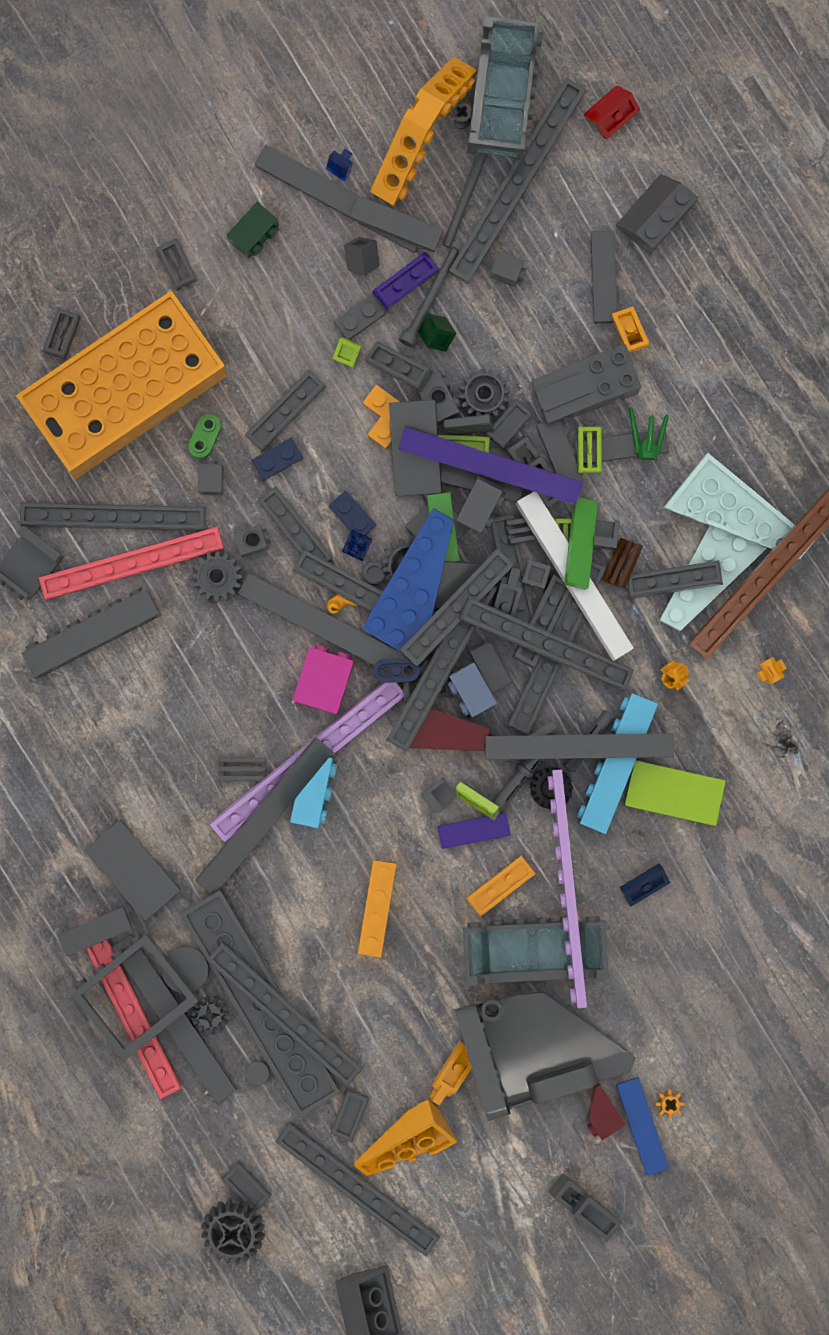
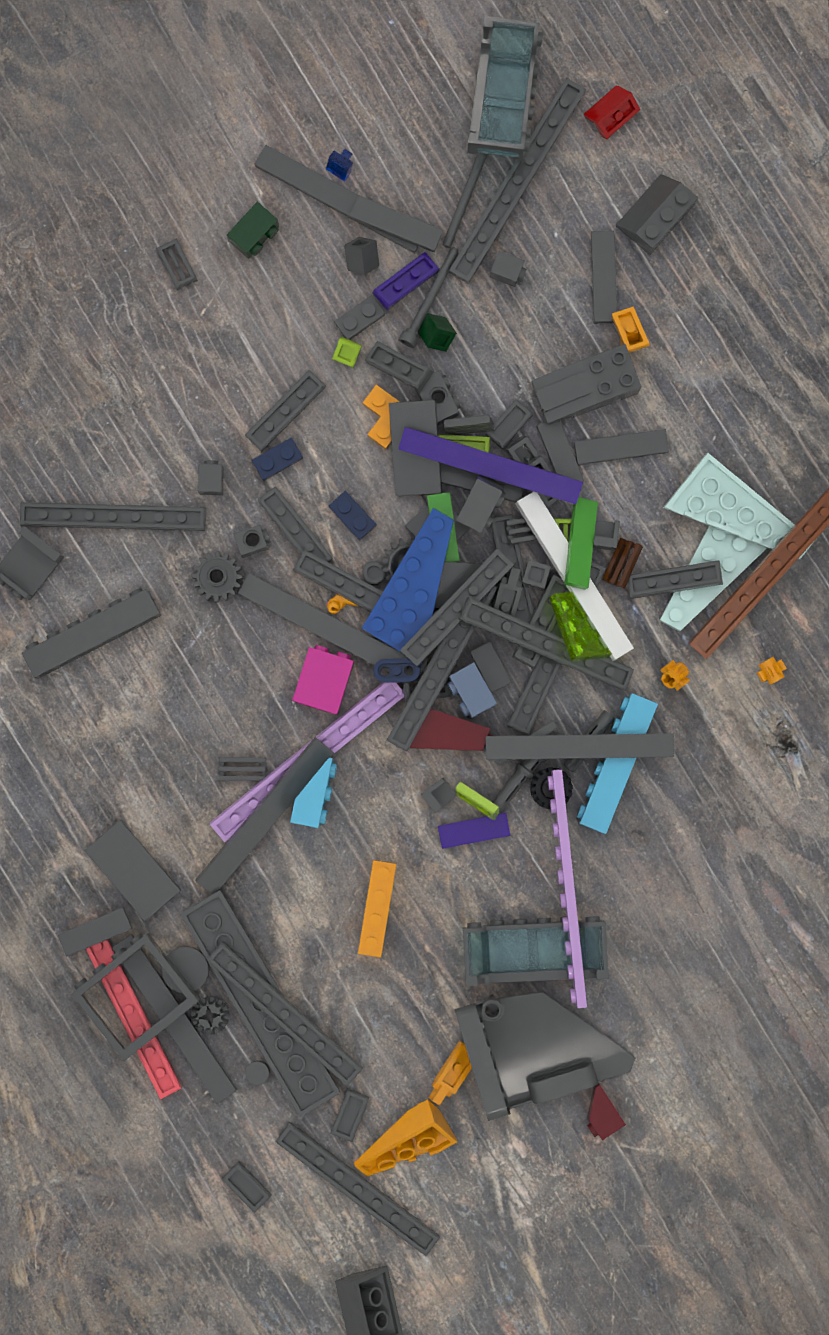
light orange piece [16,290,227,480] -> none
coral tile [39,527,224,600] -> none
dark grey tile [42,308,81,359] -> none
bright green plate [188,414,221,459] -> none
dark grey gear [201,1198,265,1264] -> none
clear blue tile [342,529,373,562] -> none
light orange brick [370,56,477,206] -> none
dark grey bush [451,102,472,129] -> none
dark grey gear [459,369,510,418] -> none
light orange tile [466,855,535,917] -> none
dark grey slope [549,1173,622,1241] -> none
lime tile [578,427,602,474] -> none
blue tile [616,1077,669,1176] -> none
dark blue plate [620,863,670,907] -> none
lime tile [624,760,726,826] -> none
green plant [629,407,669,460] -> none
light orange gear [654,1088,685,1119] -> none
none -> clear neon green wing [549,592,612,661]

